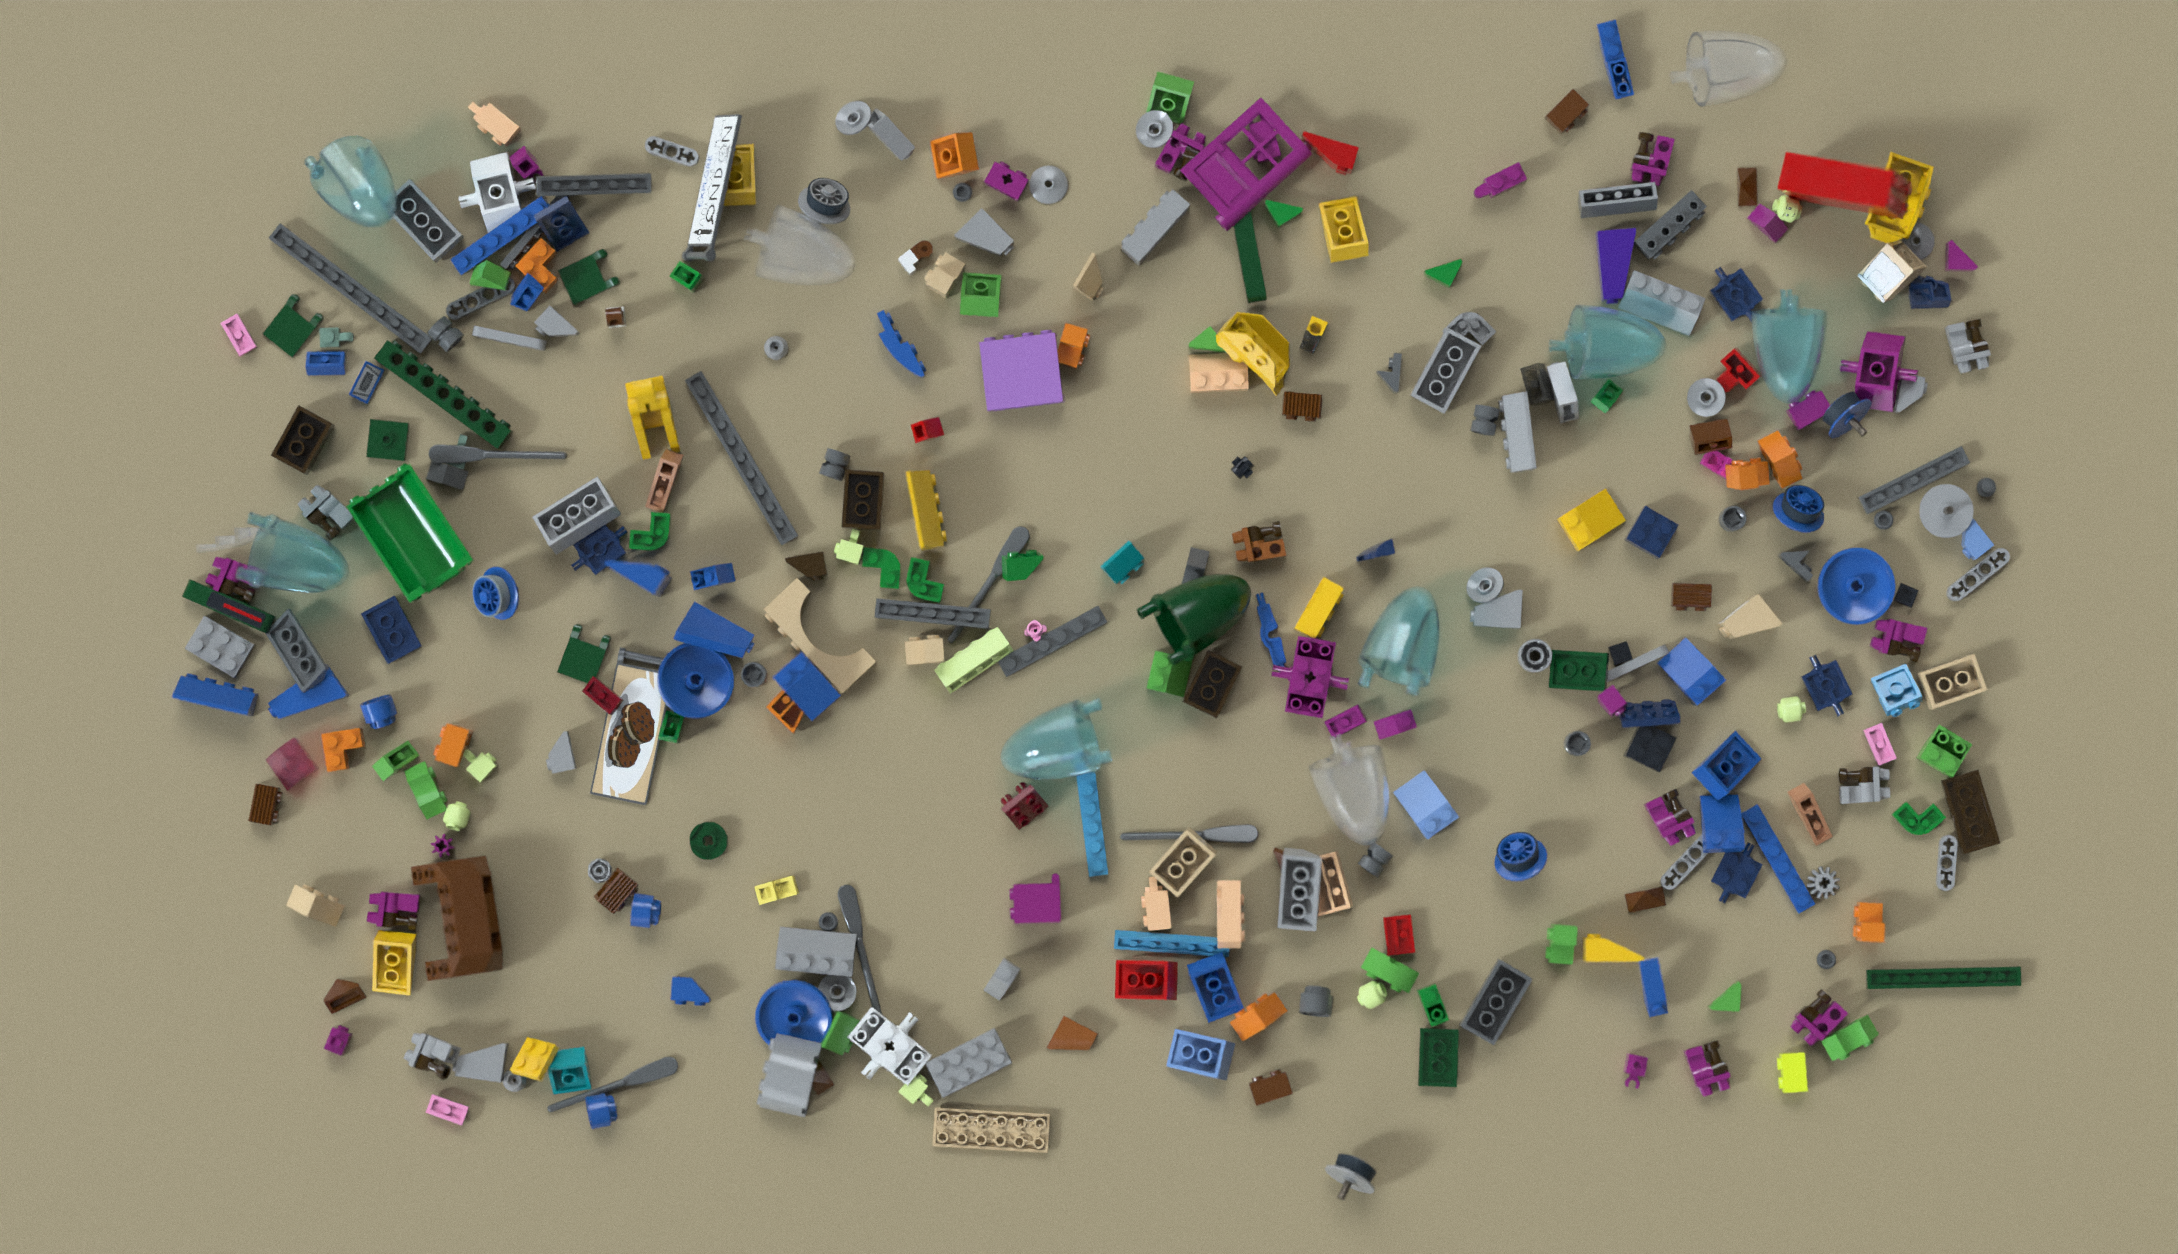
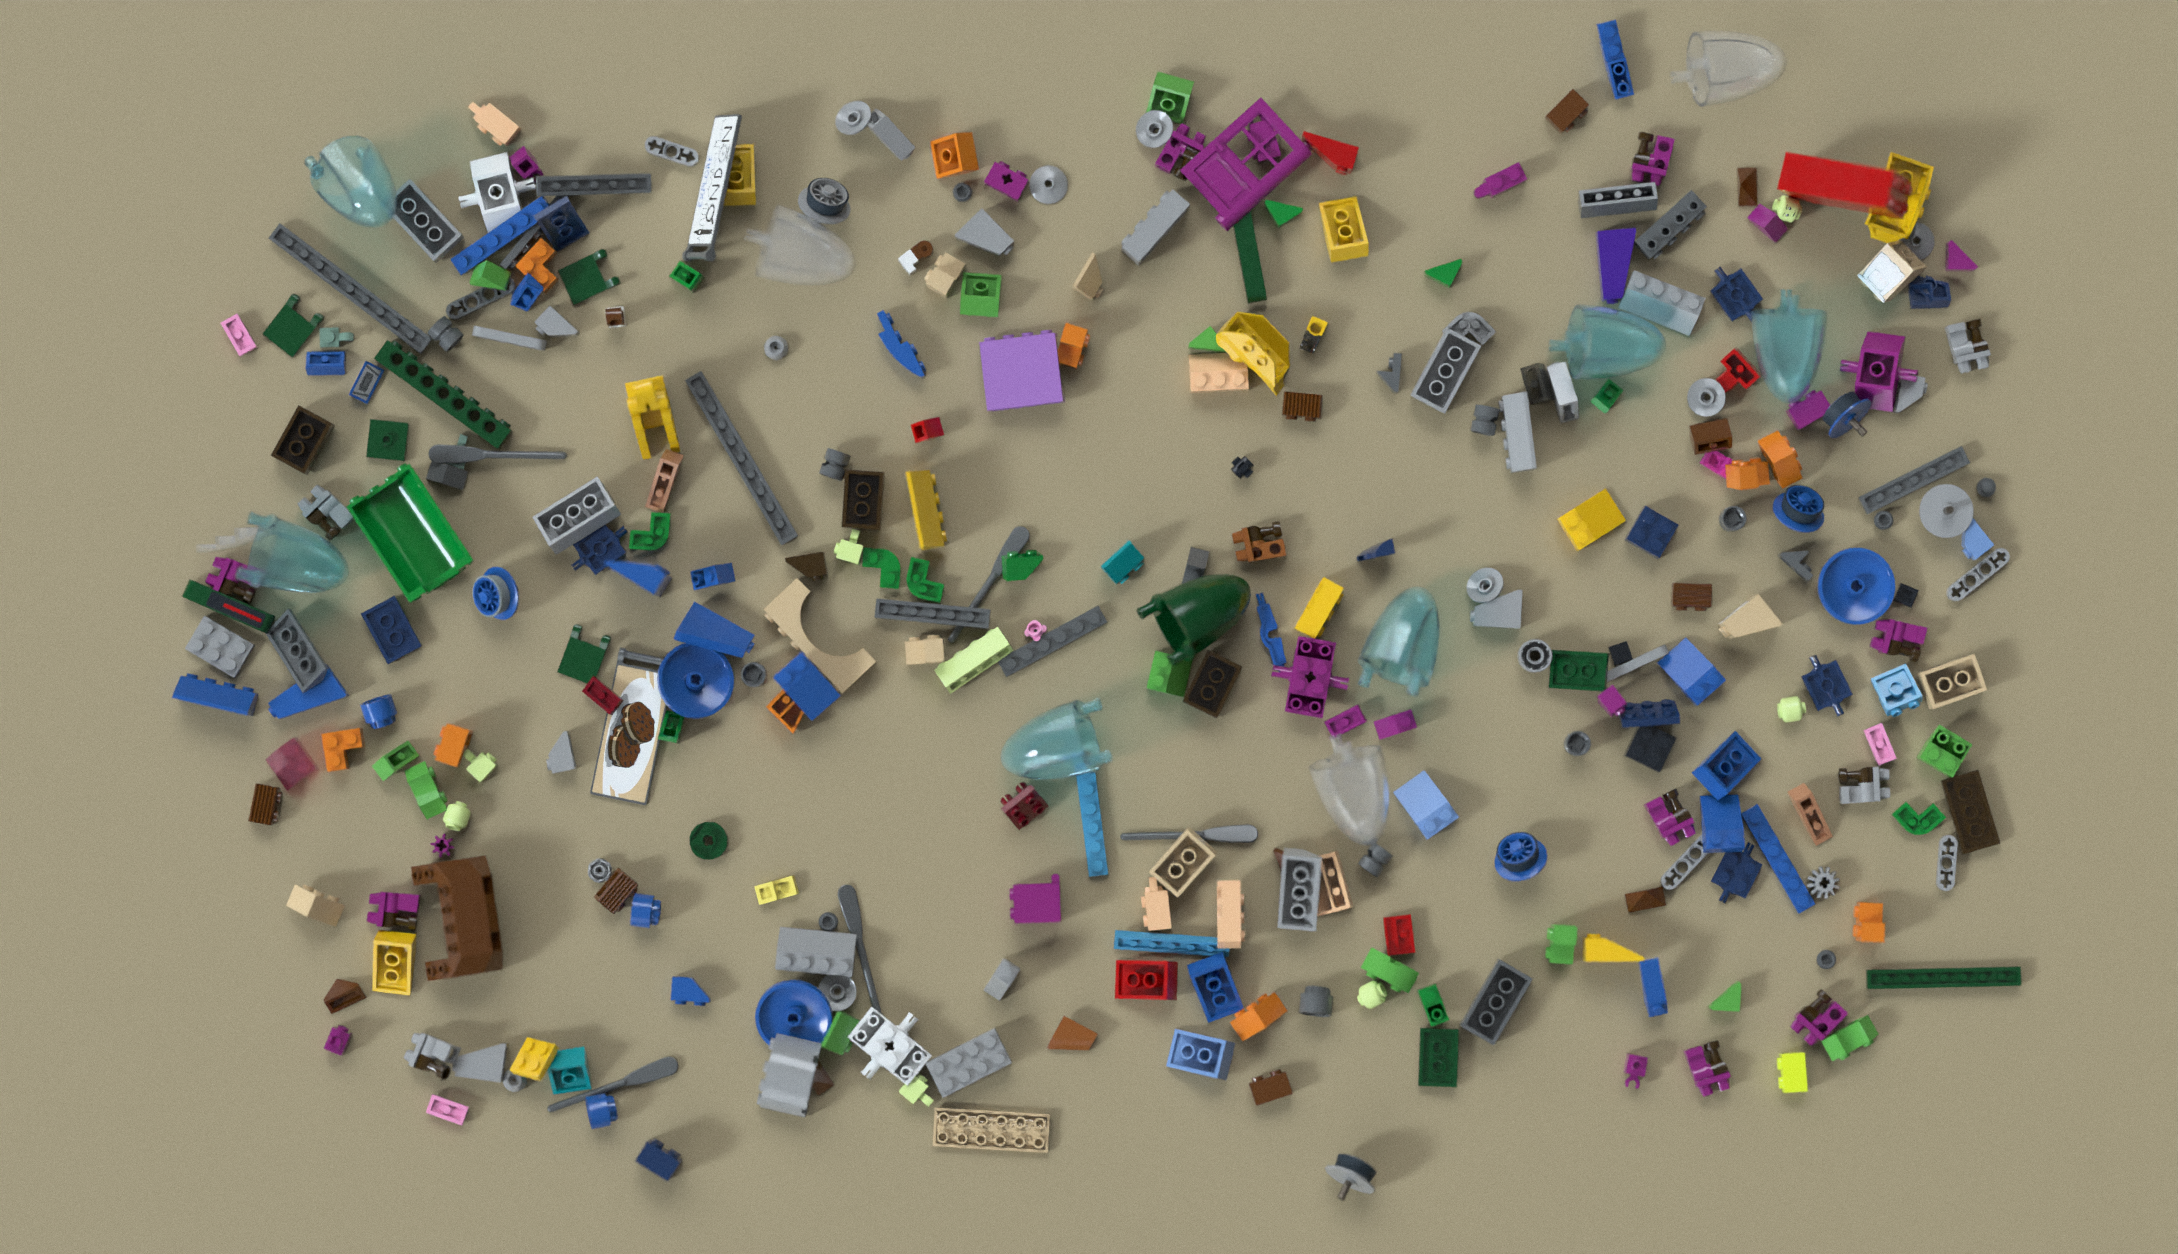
none -> dark blue brick [635,1138,683,1182]

